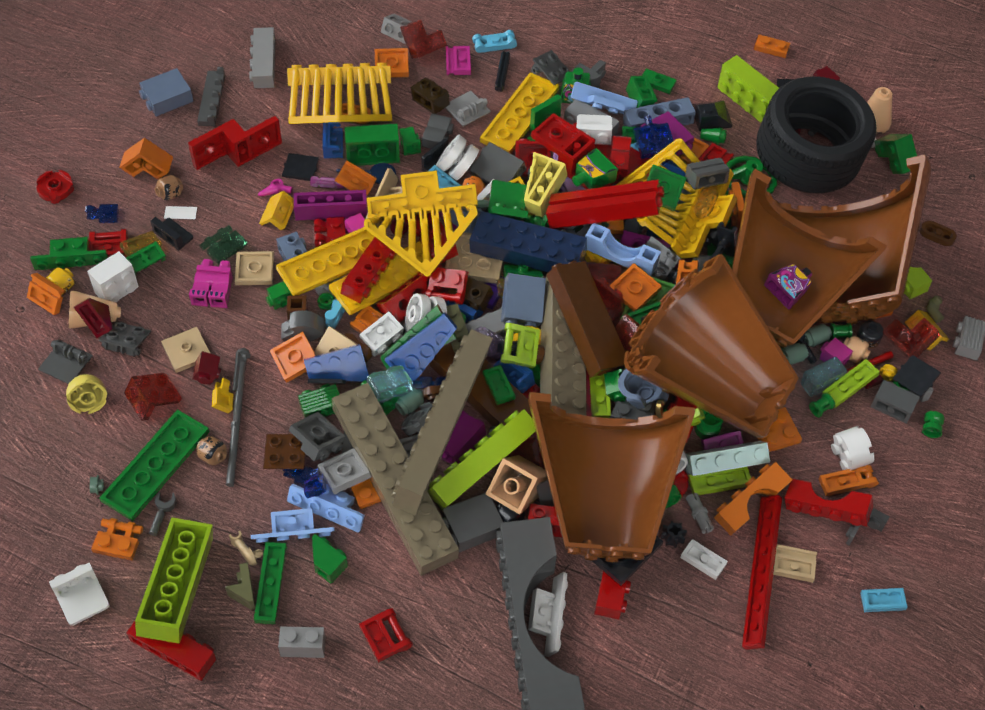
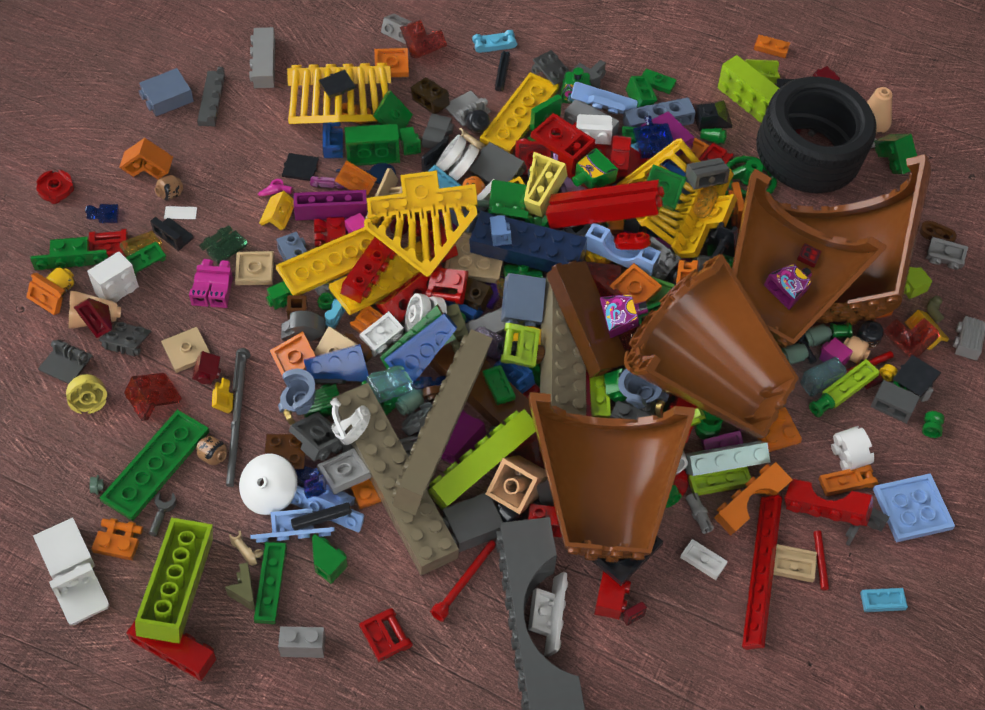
red bracket [188,116,282,170] -> none
dark pink plate [446,46,471,75] -> none
black gear [660,521,687,548] -> none
none -> white brick [33,517,95,580]
none -> white dish [239,454,297,515]
none -> sand blue helmet [278,369,316,426]
none -> black axle [291,502,352,531]
none -> black piece [319,70,356,99]
none -> white helmet [330,398,371,445]
none -> green plate [373,90,413,138]
none -> red piece [430,540,496,622]
none -> tan piece [459,128,485,154]
none -> black head [465,110,490,133]
none -> medium blue brick [490,215,512,246]
none -> torso [600,294,648,338]
none -> red plate [614,232,651,250]
none -> dark red tile [623,602,647,626]
none -> lime bracket [745,59,780,84]
none -> dark red tile [797,243,822,268]
none -> red bar [813,531,829,591]
none -> light blue plate [873,473,955,543]
none -> light grey bracket [925,237,968,270]

